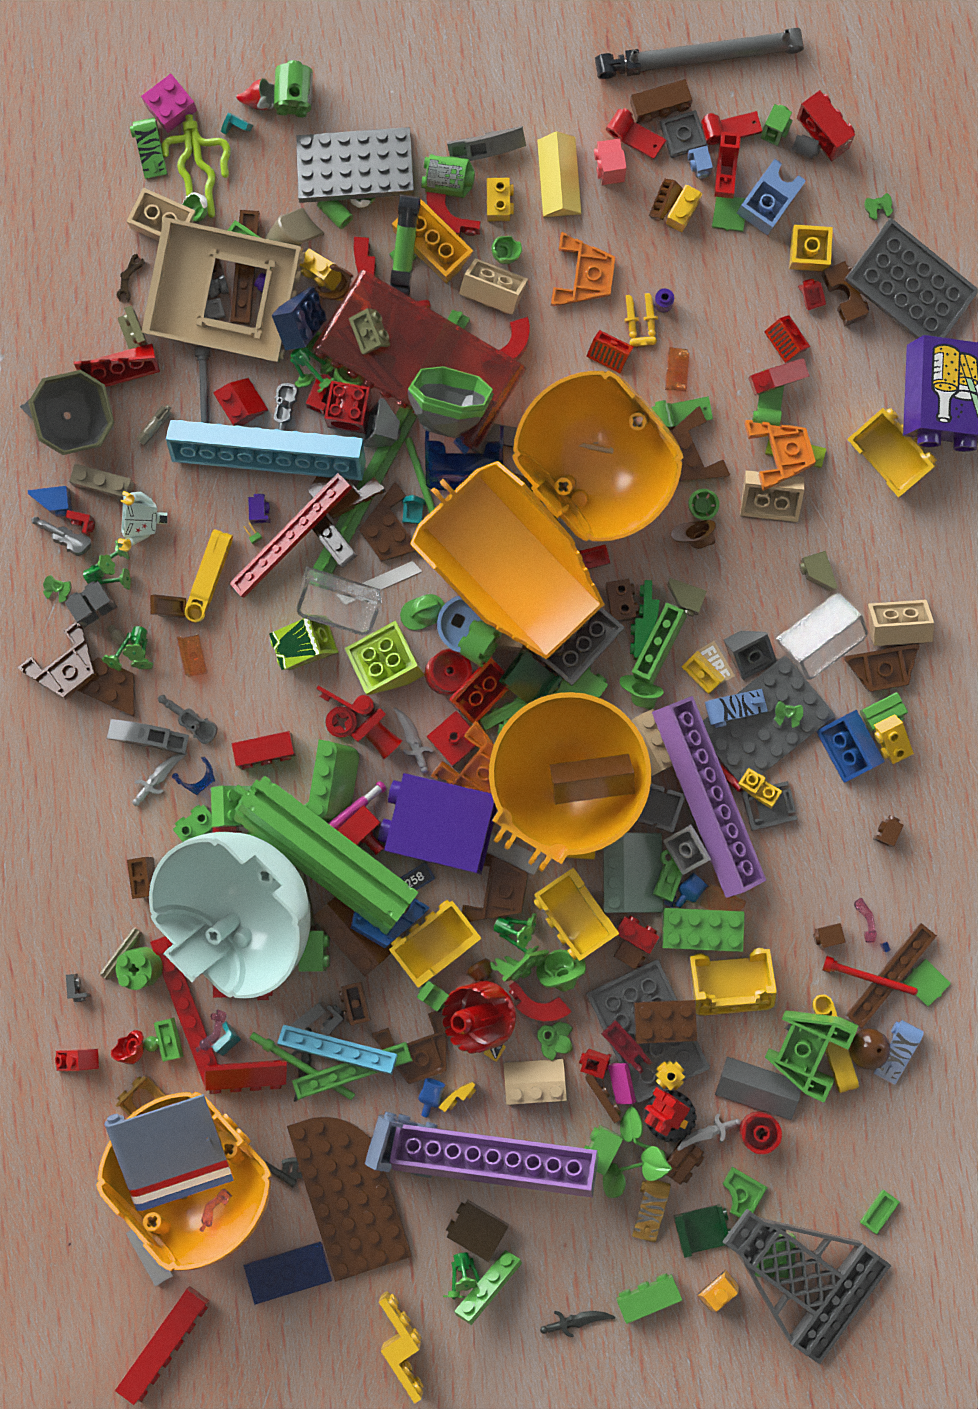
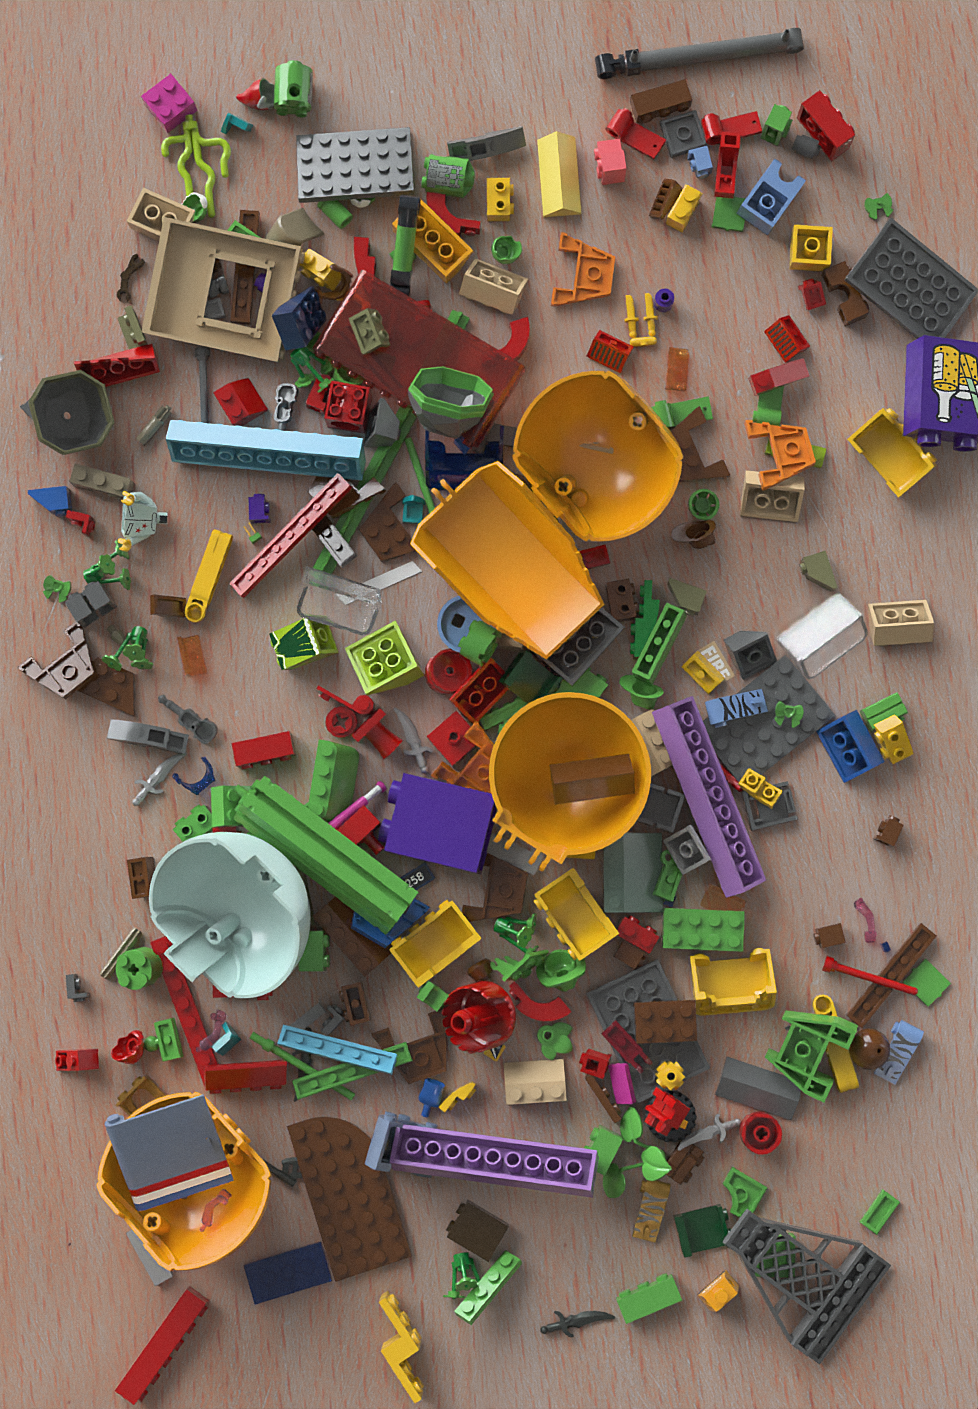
dark grey piece [31,517,91,556] -> none
bright green door [130,117,167,179] -> none
bright green piece [400,594,445,630] -> none
blue piece [674,872,708,908] -> none
reddish brown wing [844,643,920,692] -> none

